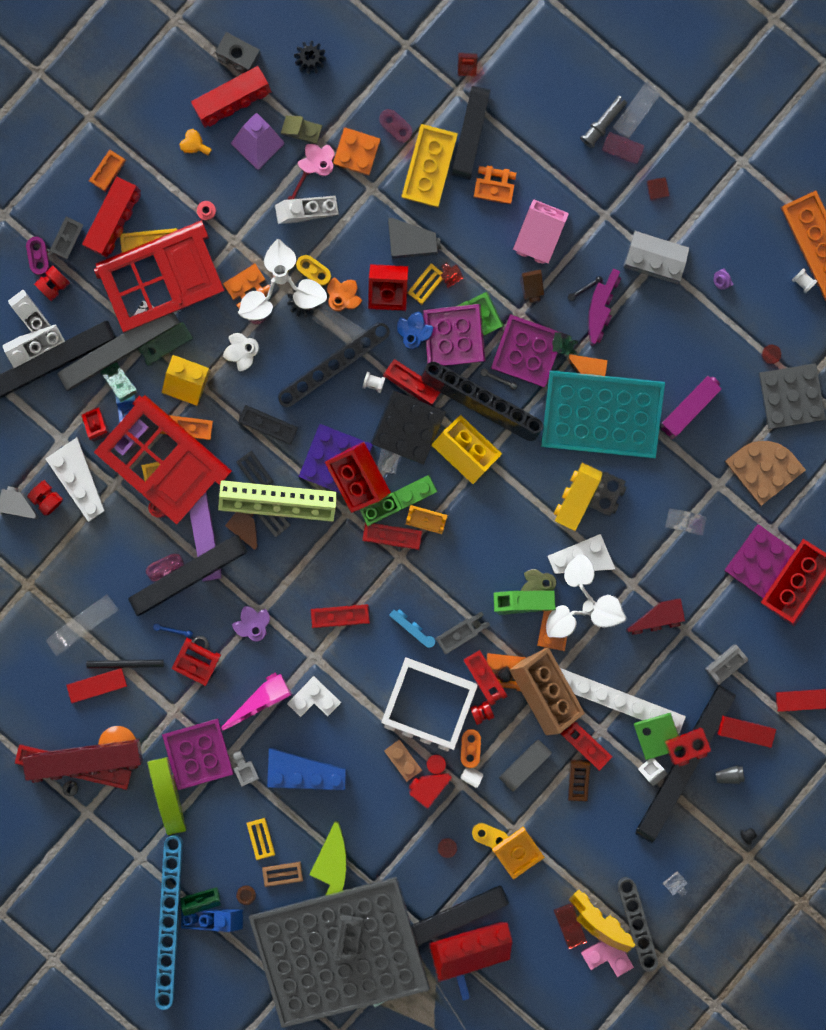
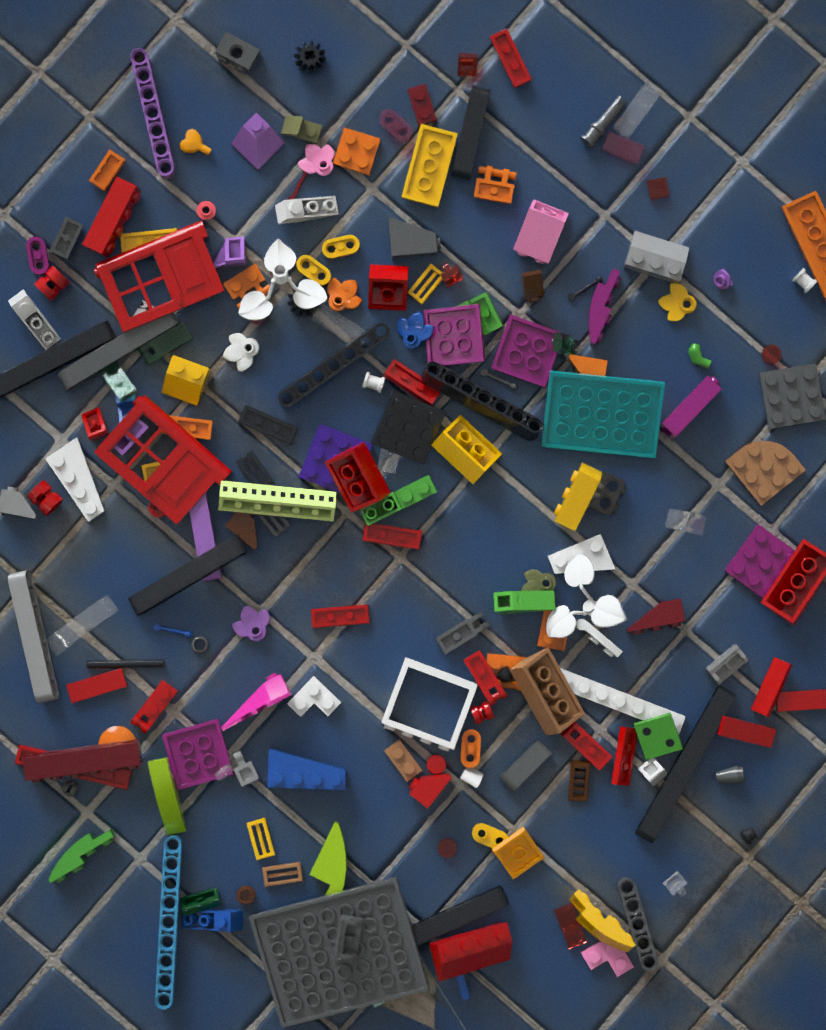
white slope [2,325,65,368] -> none
clear pink plate [146,554,184,581] -> none
red plate [172,638,221,686] -> none
red brick [191,66,271,128] -> none
dark azure plate [389,609,435,648] -> none
light orange hinge [406,505,447,534] -> none
red brick [664,728,711,766] -> none
none -> light grey beam [8,570,59,703]
none -> bright green slope [49,829,116,883]
none -> red plate [130,680,178,734]
none -> medium lavender beam [131,48,176,179]
none -> medium lavender slope [213,237,247,269]
none -> clear tile [215,764,234,782]
none -> yellow plate [322,235,360,259]
none -> dark red plate [407,84,437,127]
none -> red plate [490,28,532,89]
none -> white plate [576,619,623,658]
none -> red plate [611,726,637,786]
none -> yellow plate [658,283,697,321]
none -> bright green arm [688,343,711,369]
none -> red tile [751,657,793,717]

